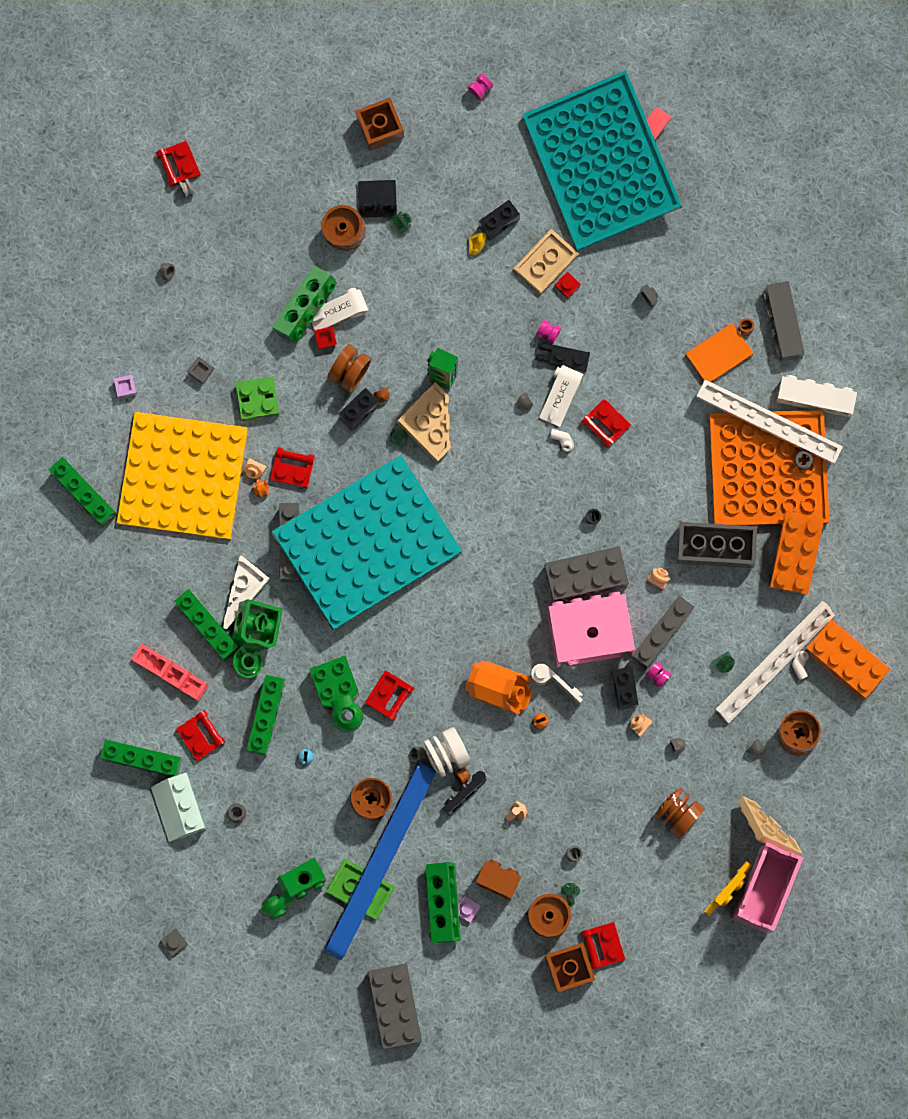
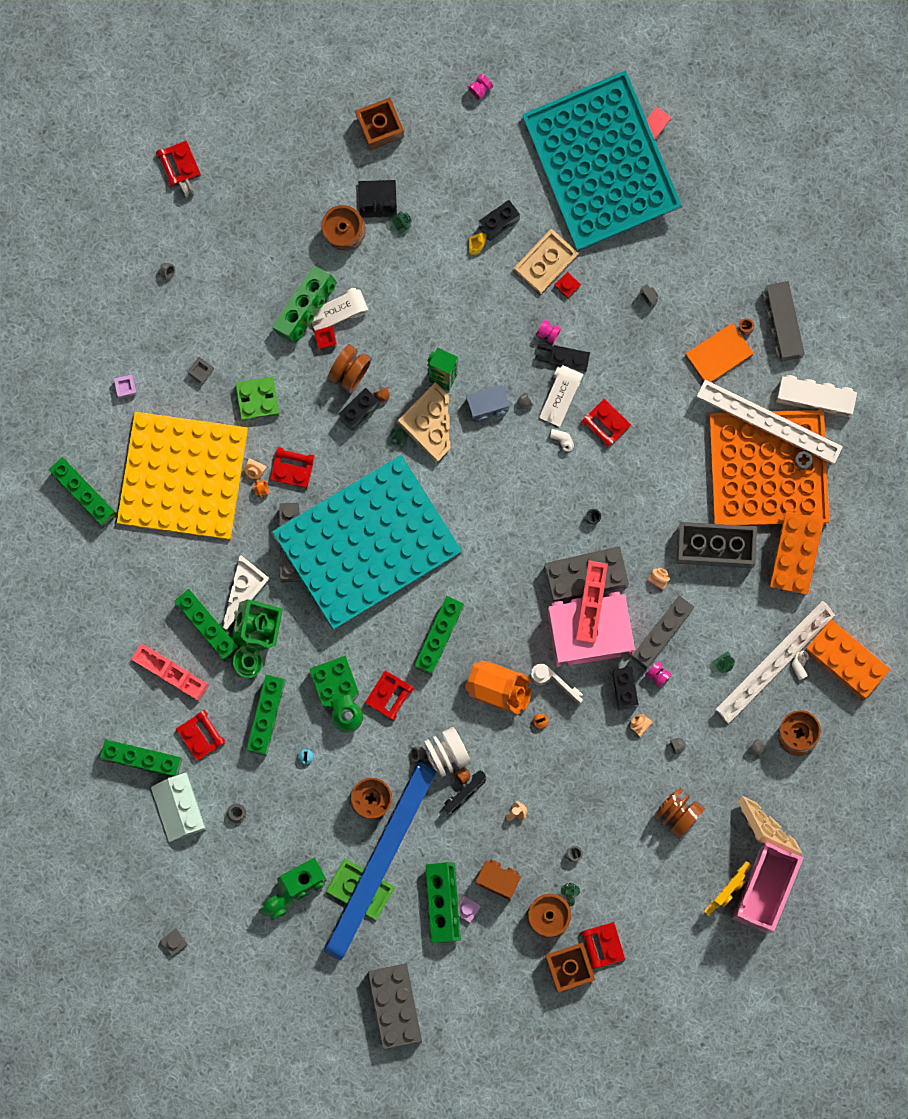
none -> green brick [415,596,464,676]
none -> sand blue brick [466,385,509,422]
none -> coral slope [576,561,608,643]

